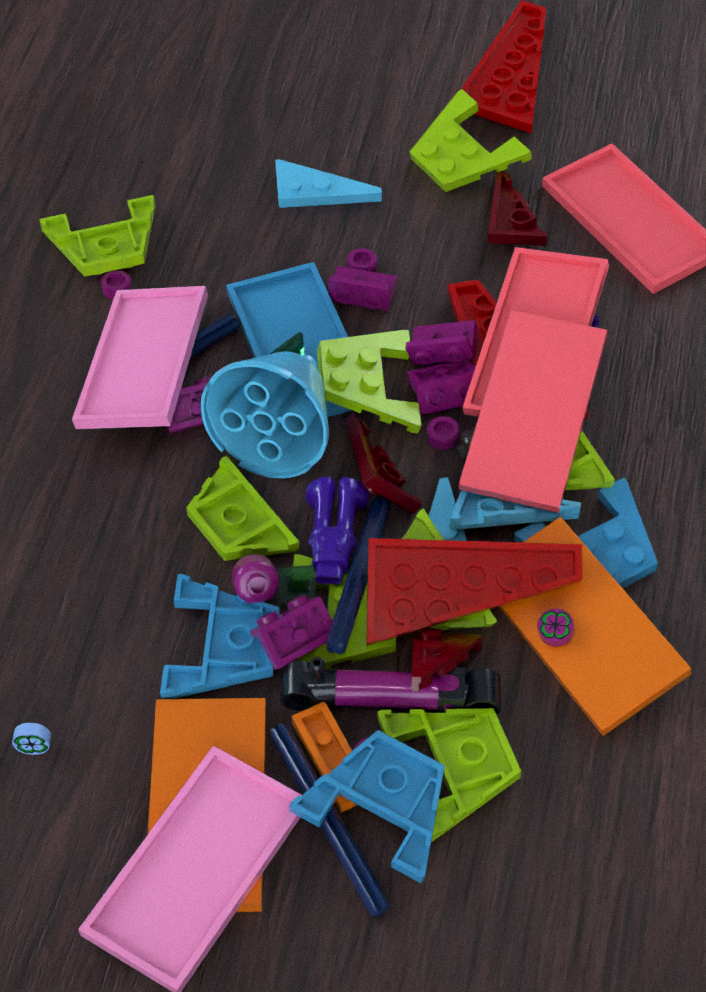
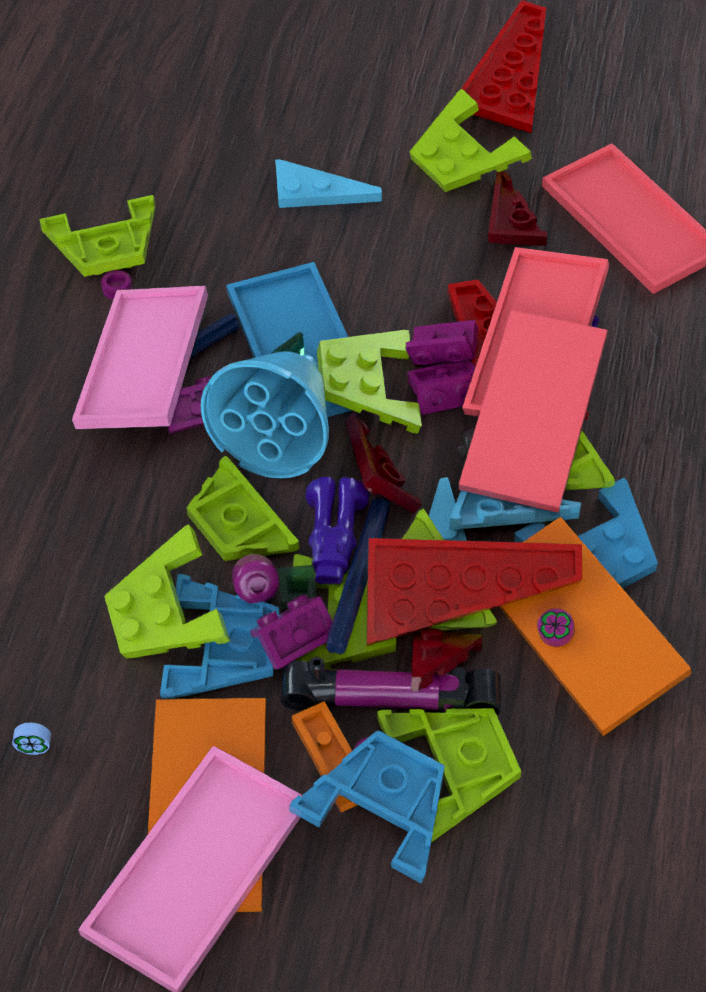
dark blue axle [270,723,389,917] -> none
magenta bracket [328,266,397,311] -> none
magenta tile [347,248,378,272] -> none
magenta tile [427,416,460,449] -> none
none -> lime wing [104,524,230,659]

